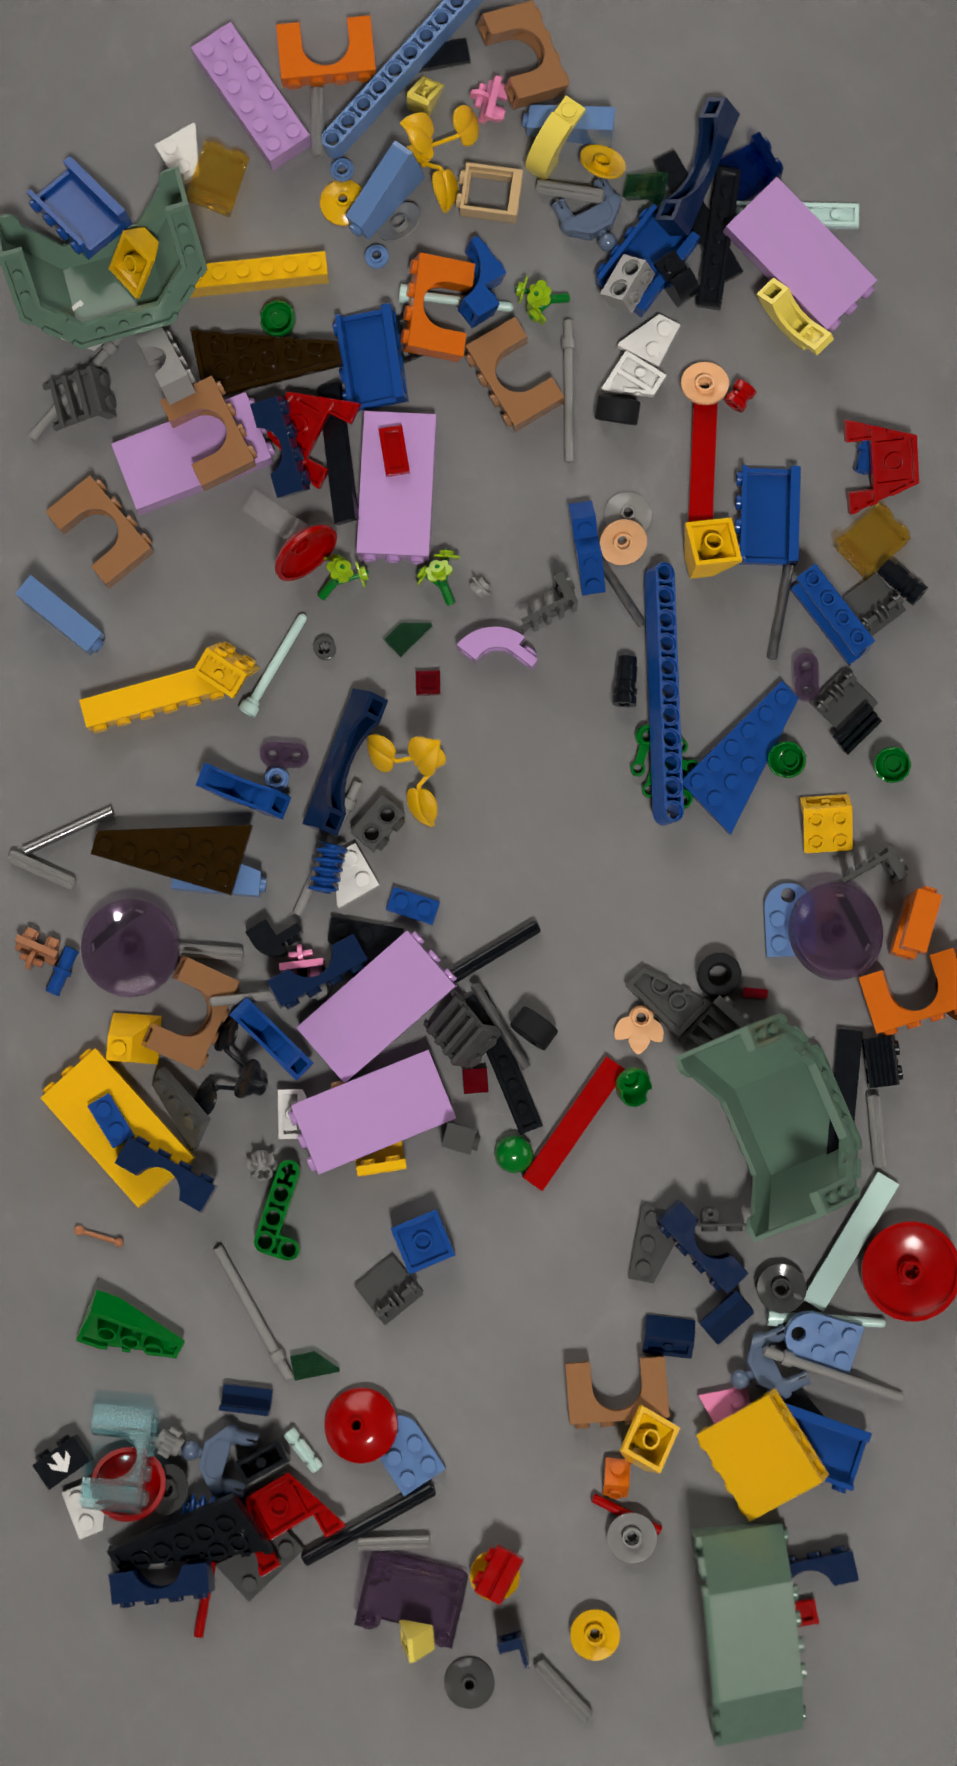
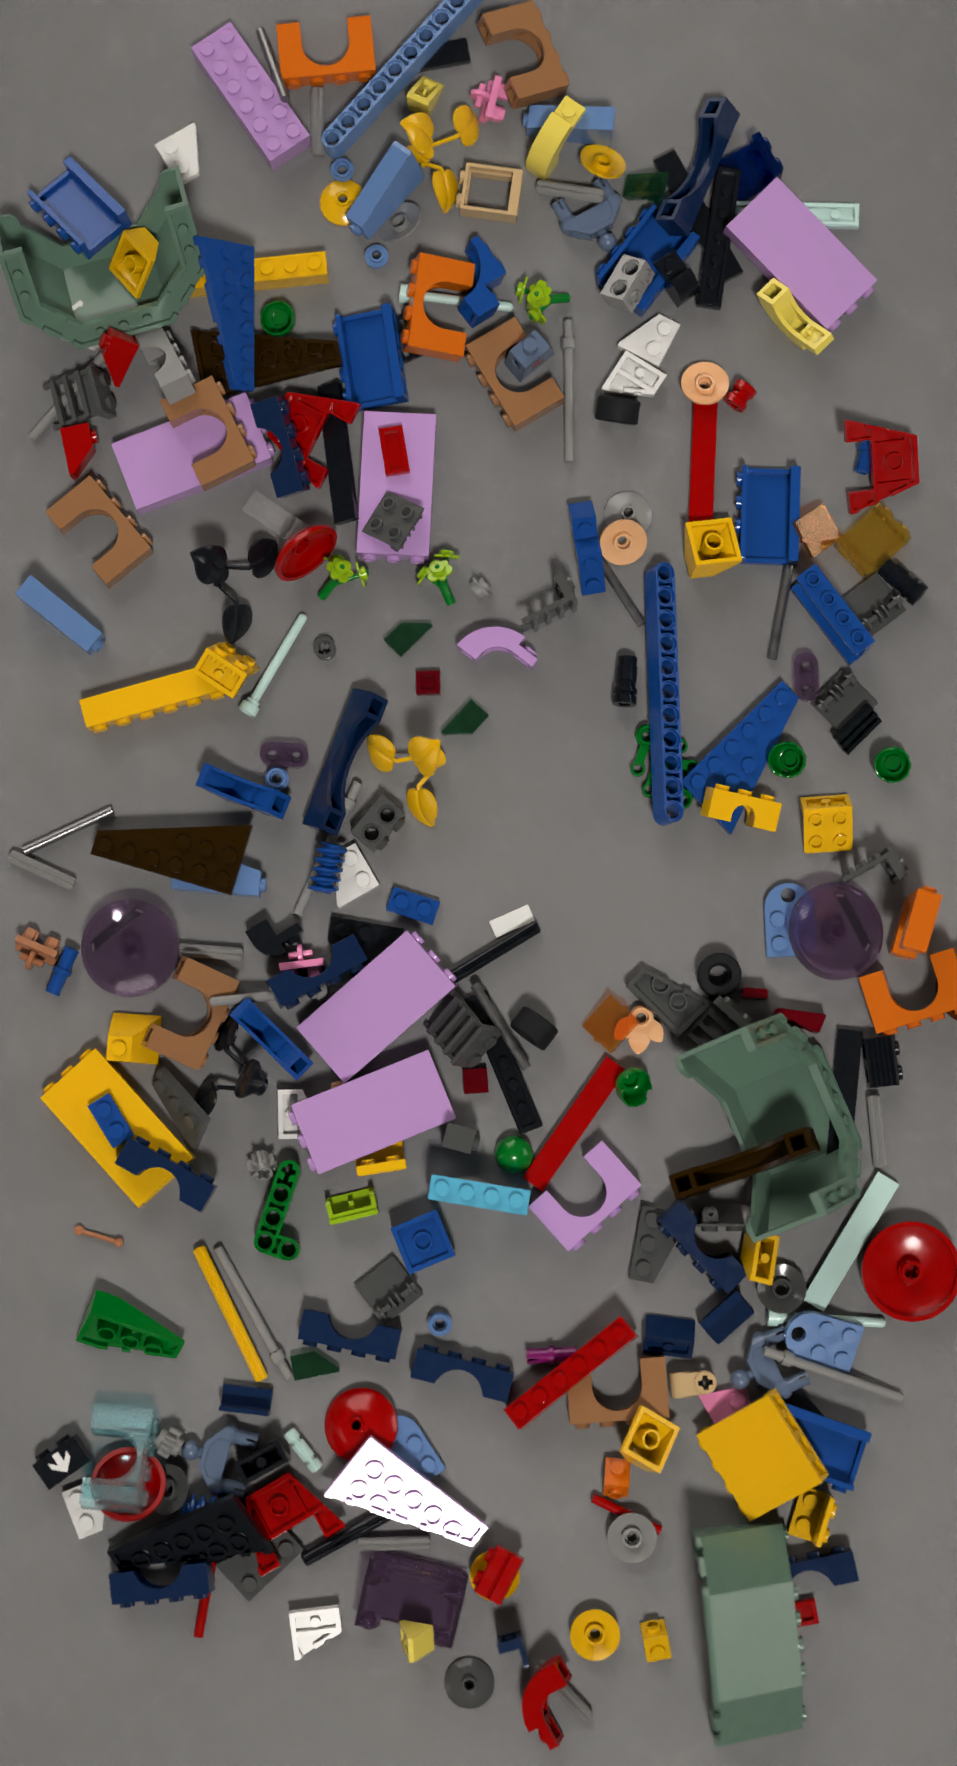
clear yellow panel [187,141,250,218] -> none
none -> red slope [60,422,99,480]
none -> red slope [99,326,139,388]
none -> black plant [190,538,278,644]
none -> blue wing [193,236,254,392]
none -> yellow axle [193,1245,268,1382]
none -> flat silver bar [256,27,290,103]
none -> white wing [289,1604,342,1661]
none -> dark blue arch [298,1308,402,1363]
none -> wing [323,1435,488,1547]
none -> lime hinge [325,1187,379,1225]
none -> dark grey hinge [362,491,424,552]
none -> dark blue arch [410,1344,514,1403]
none -> medium blue plate [427,1311,452,1336]
none -> medium azure arch [428,1174,531,1215]
none -> clear green tile [441,700,489,736]
none -> white sticker [489,905,535,938]
none -> red arch [504,1316,639,1430]
none -> sand blue torso [505,330,555,383]
none -> red arch [522,1654,572,1750]
none -> magenta pin [526,1345,577,1365]
none -> lavender arch [528,1141,641,1251]
none -> clear orange piece [582,994,640,1053]
none -> yellow bracket [640,1619,672,1663]
none -> dark brown arch [668,1126,821,1200]
none -> tan piece [668,1370,717,1399]
none -> yellow arch [700,783,782,832]
none -> yellow slope [740,1233,780,1286]
none -> dark red slope [772,1008,826,1034]
none -> yellow bracket [787,1488,837,1548]
none -> clear orange piece [792,503,842,558]

